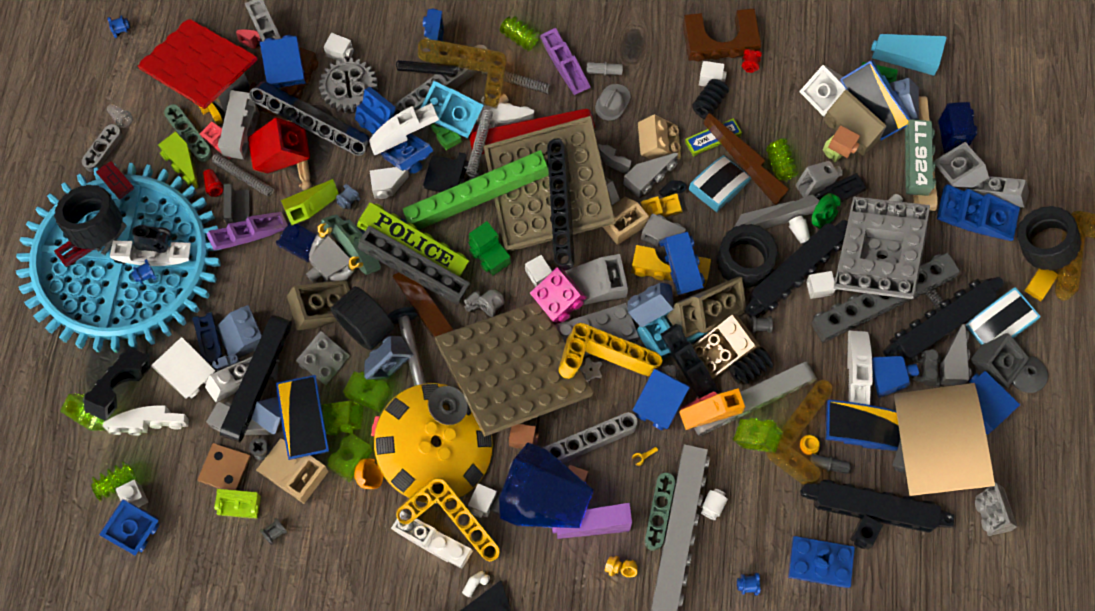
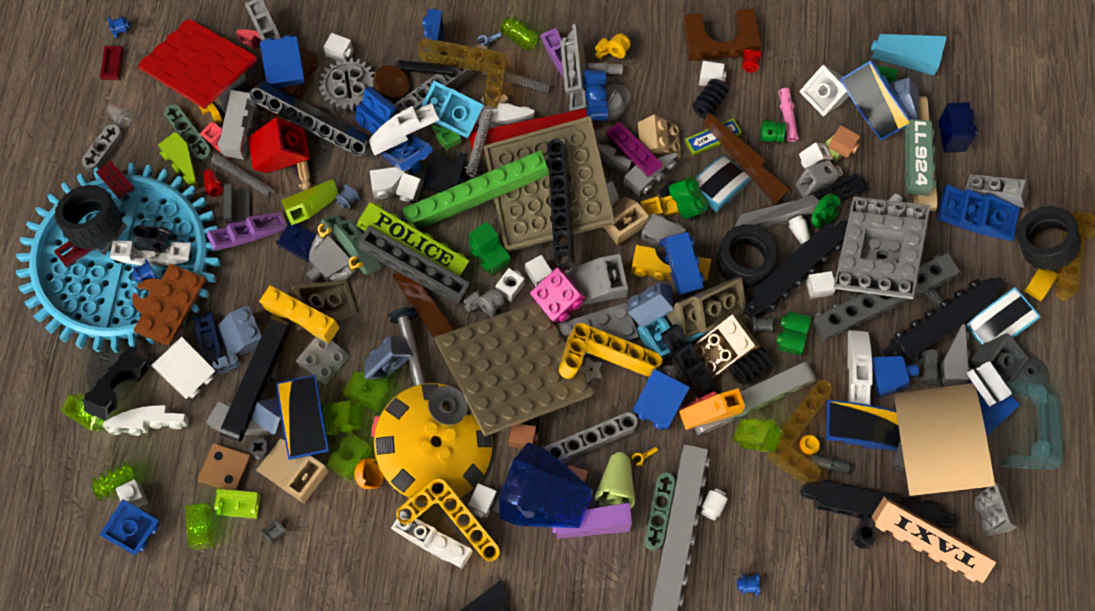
white slope [205,356,253,402] -> none
black tyre [331,286,394,350] -> none
white arm [462,571,490,597] -> none
yellow plate [605,556,622,576] -> none
yellow hinge [621,560,638,577] -> none
clear neon green piece [766,138,798,180] -> none
blue plate [788,536,855,588] -> none
dark tan slope [824,89,886,156] -> none
light grey slope [935,142,989,188] -> none
none -> dark red tile [100,46,124,80]
none -> dark orange plate [132,263,206,347]
none -> clear neon green brick [185,503,214,551]
none -> yellow arch [259,286,340,344]
none -> reddish brown tile [373,65,409,100]
none -> white brick [396,173,424,203]
none -> light blue hand [477,33,502,48]
none -> white brick [496,268,525,303]
none -> light grey wedge [560,24,588,112]
none -> blue piece [584,70,609,121]
none -> yellow piece [595,33,631,59]
none -> yellowish green cone [595,452,635,509]
none -> magenta plate [605,122,663,177]
none -> green brick [669,175,708,220]
none -> green piece [760,120,785,143]
none -> green brick [776,311,811,356]
none -> bright pink pin [778,88,799,142]
none -> white brick [799,142,833,169]
none -> light nougat brick [872,497,996,583]
none -> panel [966,361,1012,407]
none -> clear light blue windscreen [1001,381,1063,470]

